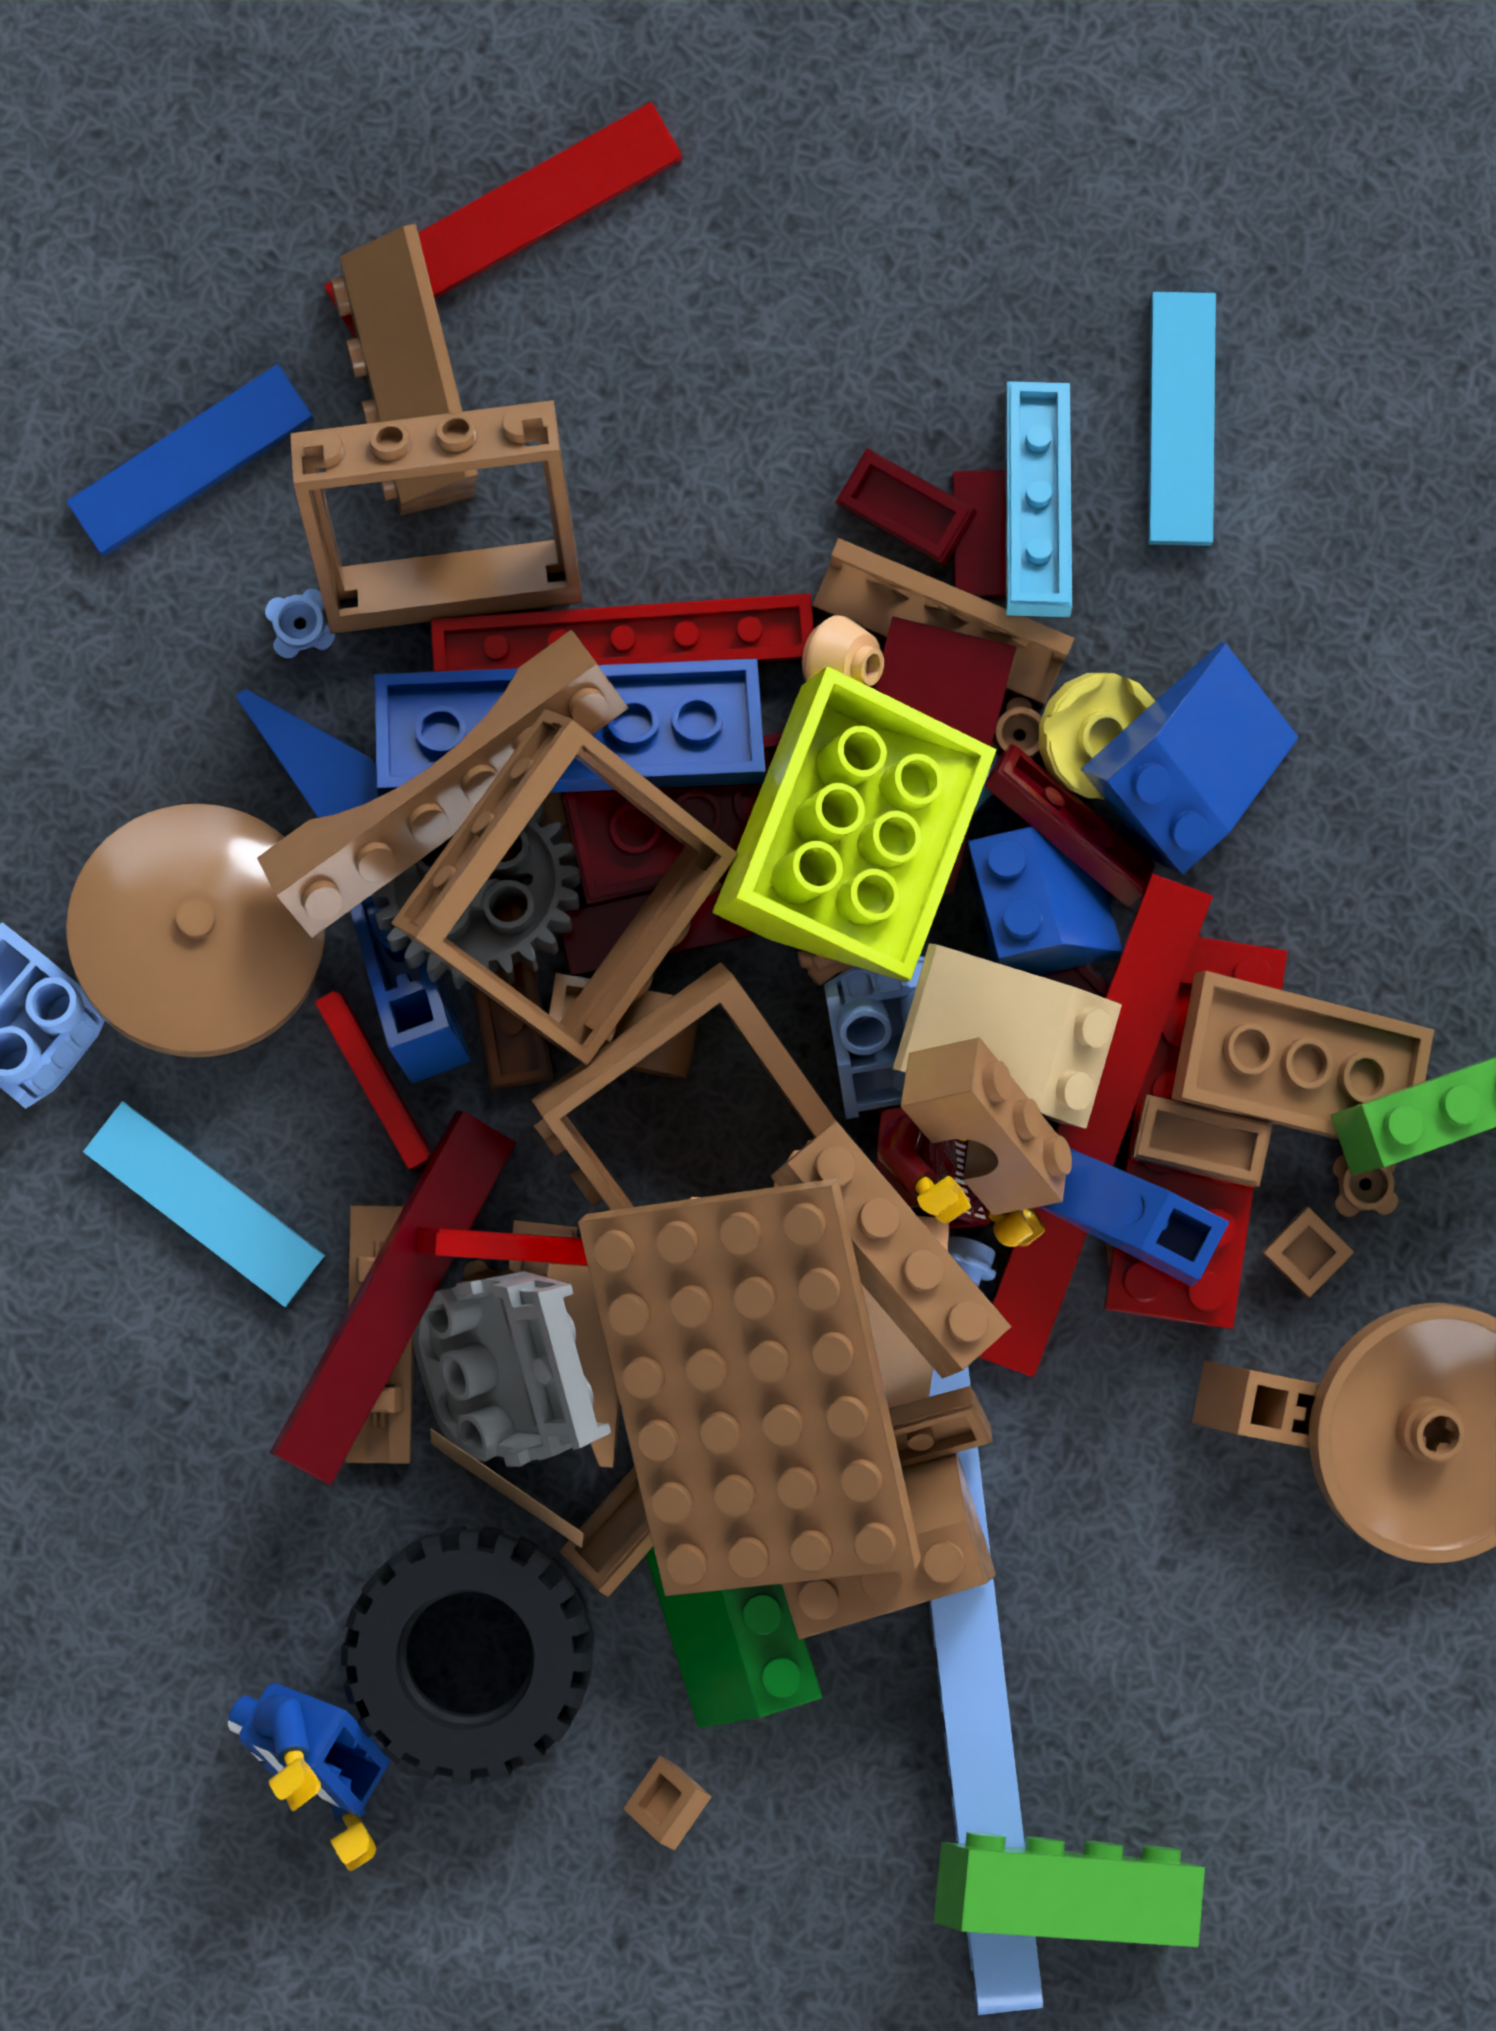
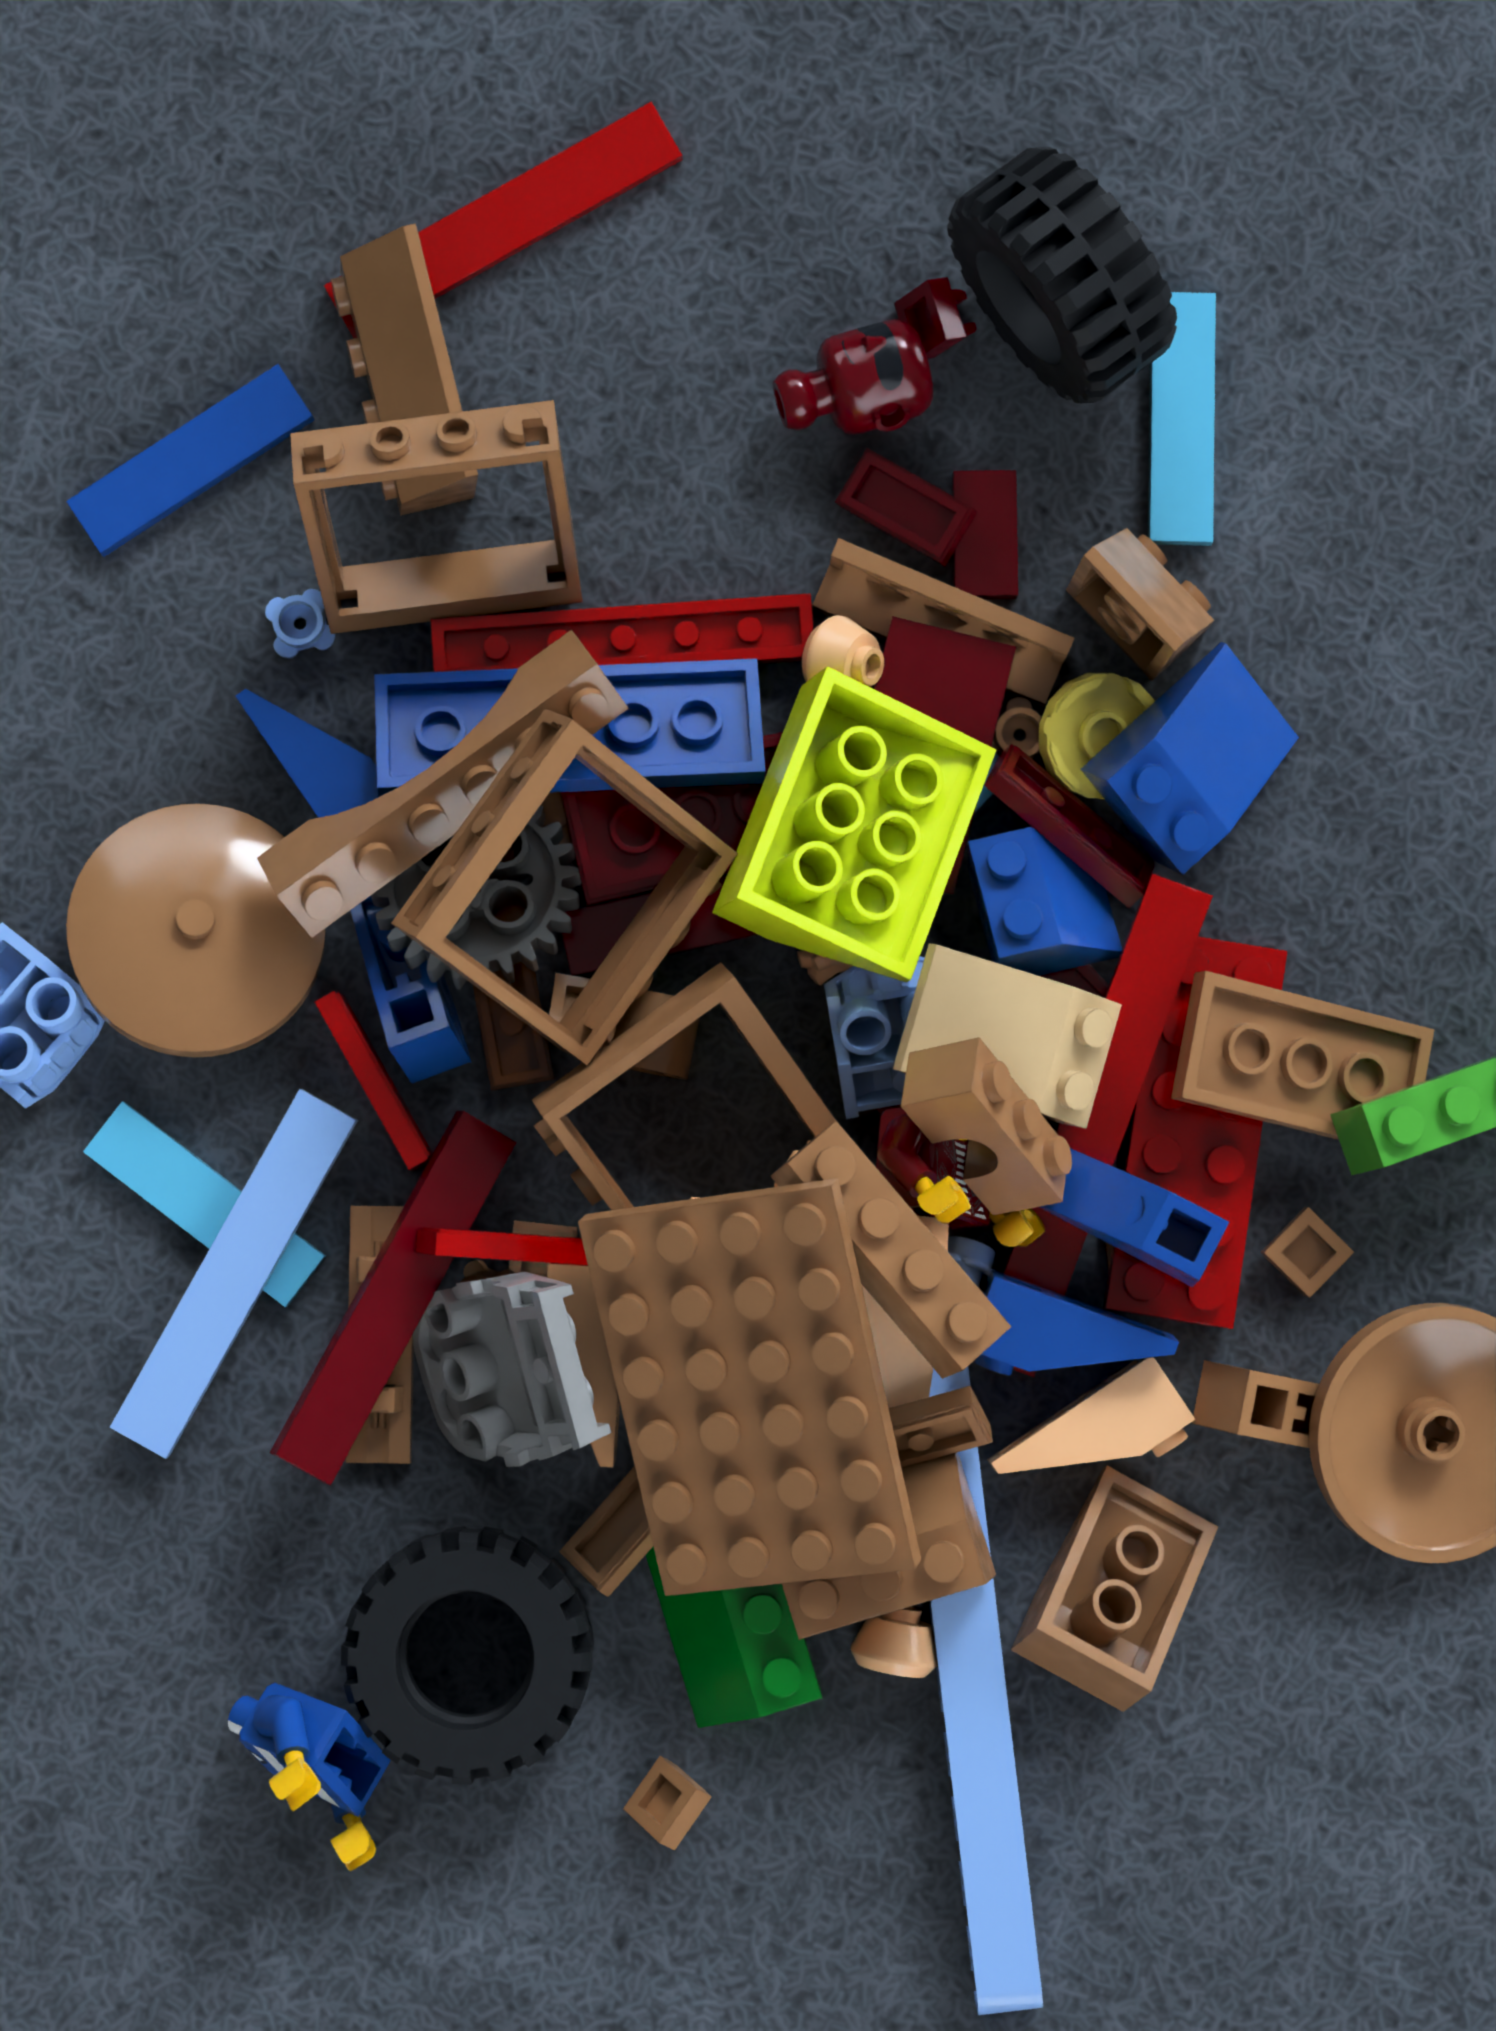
light nougat sticker [431,1429,583,1548] -> none
bright green brick [934,1832,1205,1947] -> none
medium azure tile [1005,382,1072,617] -> none
medium nougat tile [1130,1095,1273,1188] -> none
medium nougat plate [1332,1154,1398,1217] -> none
none -> light blue tile [110,1089,358,1459]
none -> dark red piece [772,319,933,434]
none -> light nougat cone [850,1606,938,1678]
none -> dark red tile [894,277,977,359]
none -> black tyre [947,147,1177,404]
none -> blue slope [974,1270,1179,1376]
none -> light nougat slope [987,1357,1196,1474]
none -> medium nougat slope [1011,1465,1218,1712]
none -> medium nougat slope [1066,528,1215,681]

